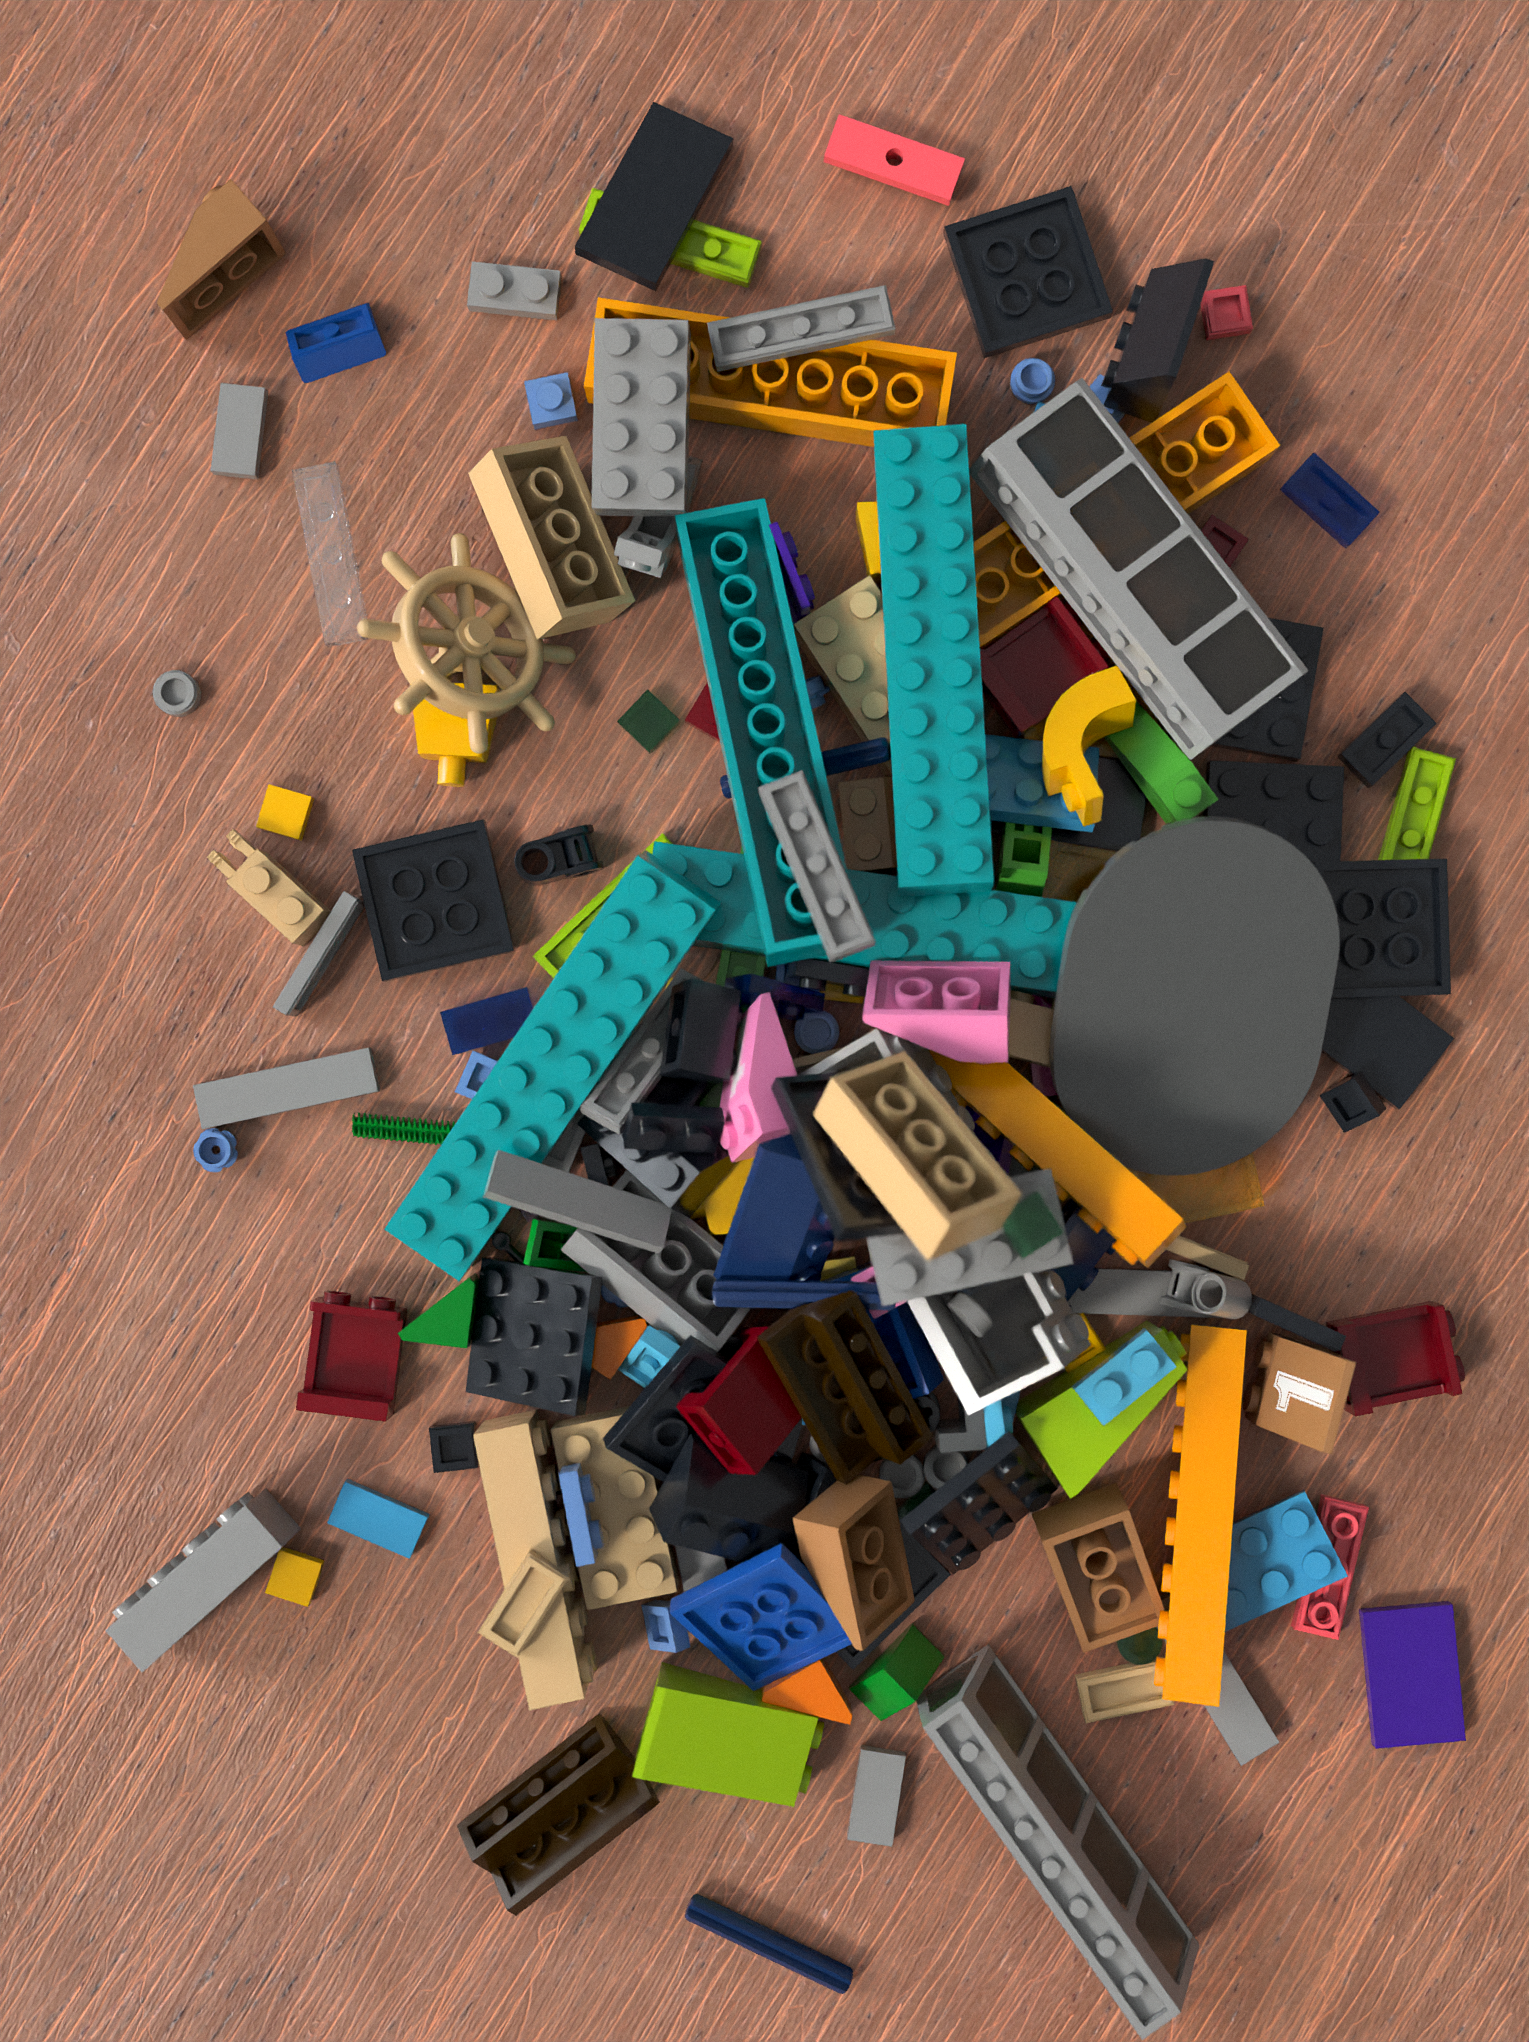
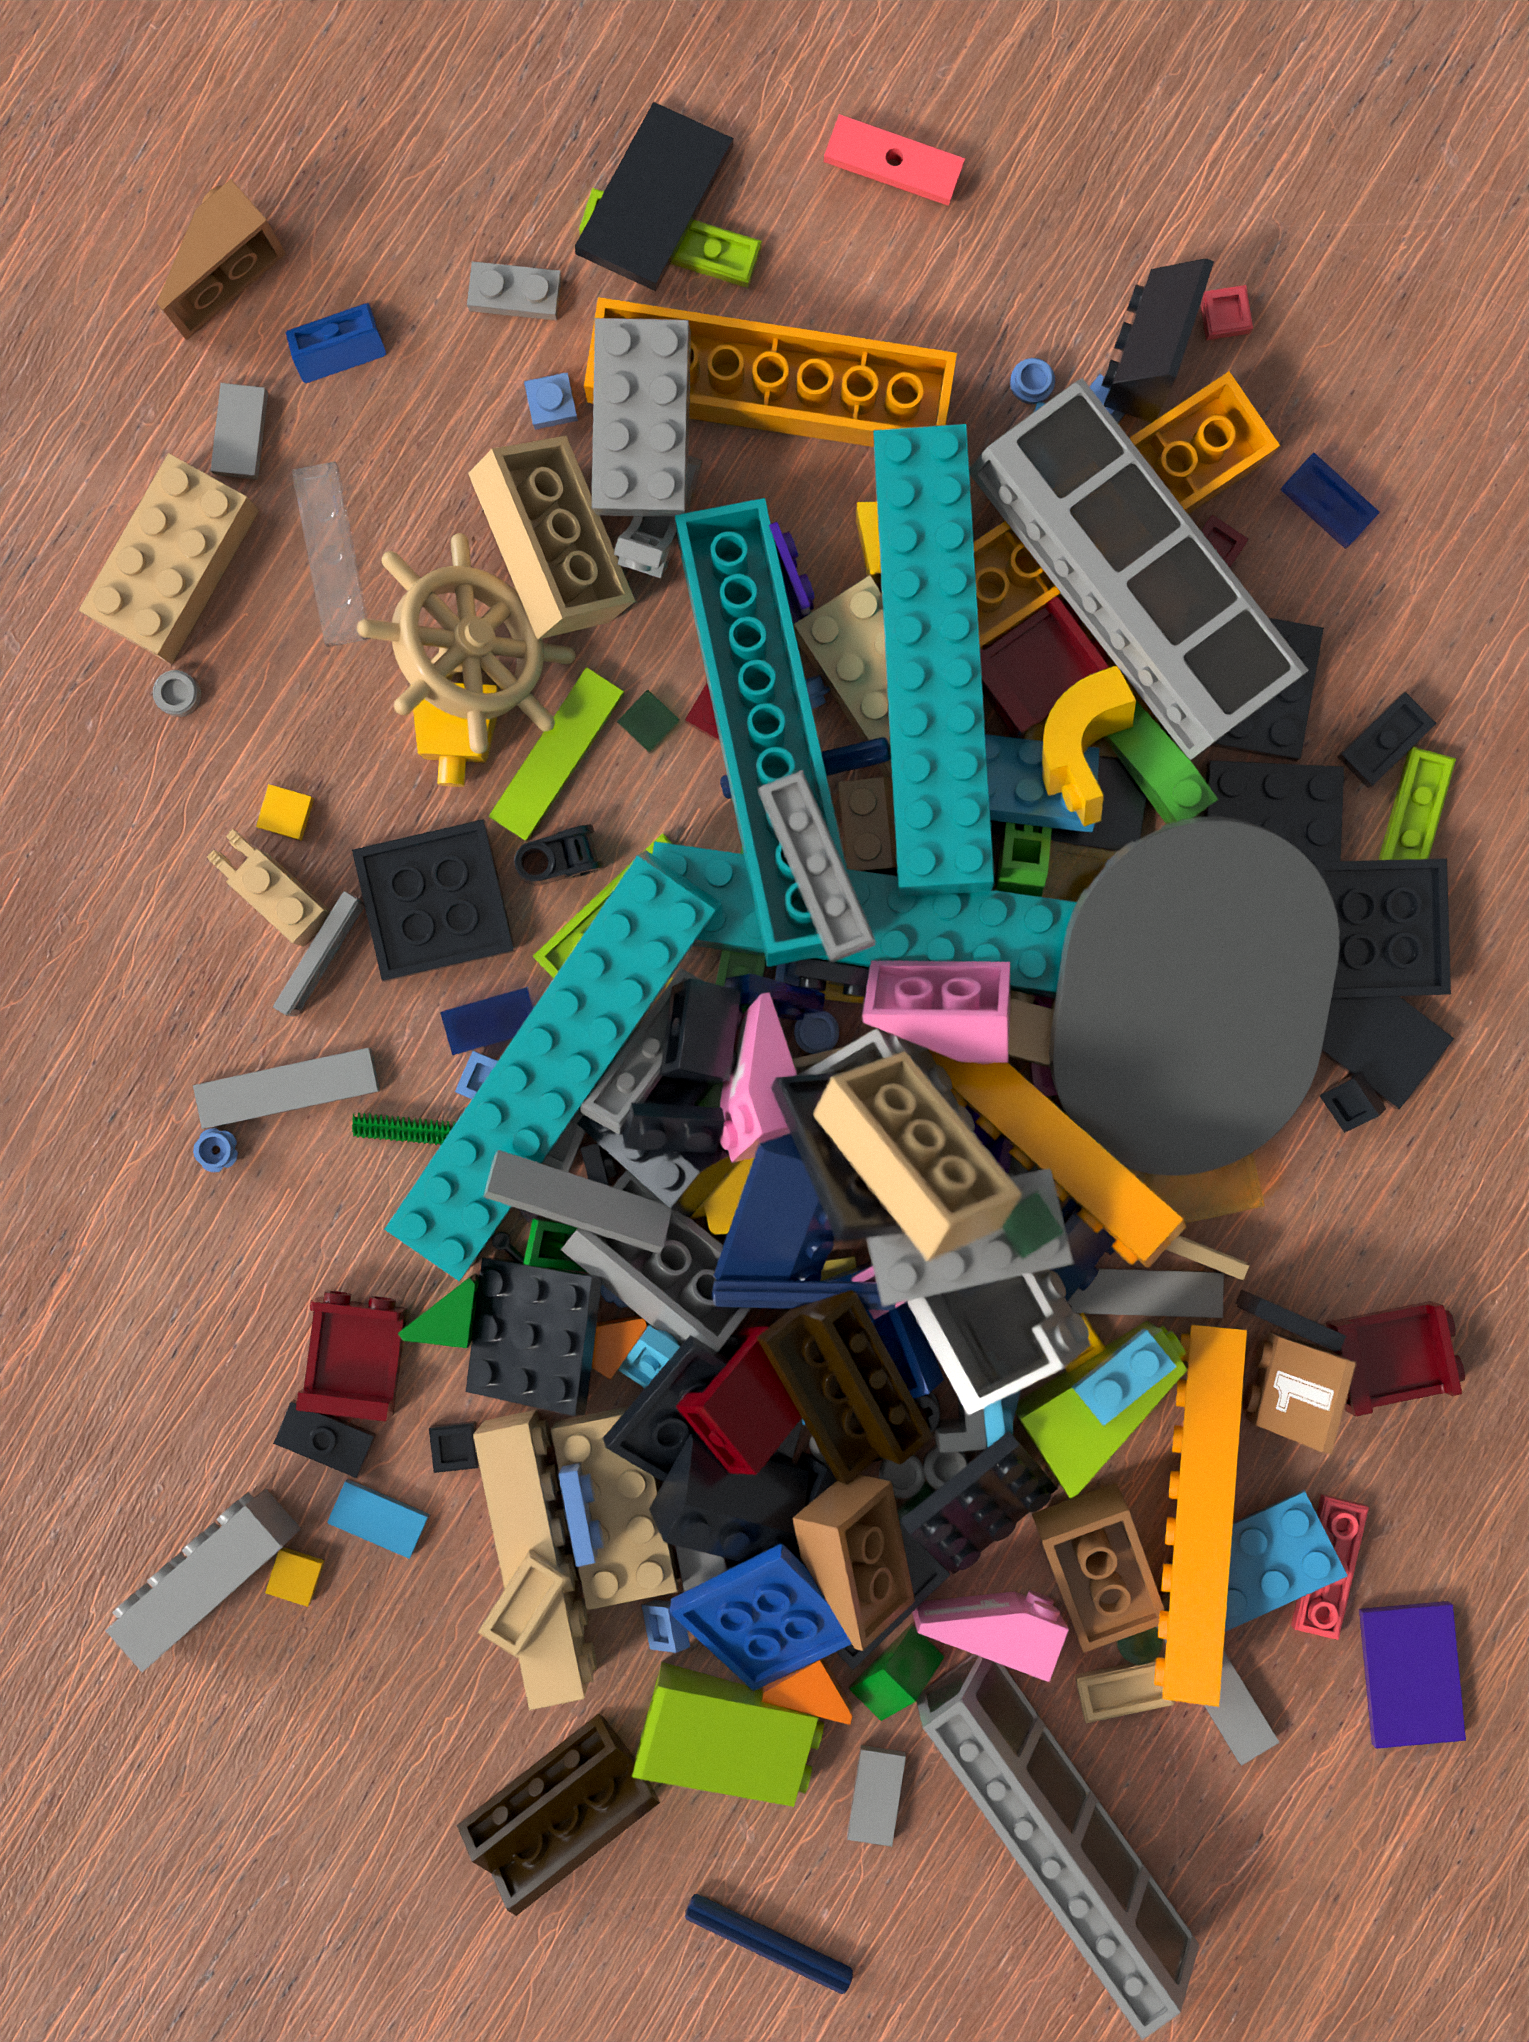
light grey tile [707,285,896,372] -> none
black plate [943,186,1113,358] -> none
light grey tile [947,1292,993,1337] -> none
light grey piece [1159,1259,1252,1319] -> none
none -> tan brick [79,453,259,664]
none -> black plate [273,1400,376,1478]
none -> lime tile [488,667,625,842]
none -> bright pink slope [912,1590,1069,1682]

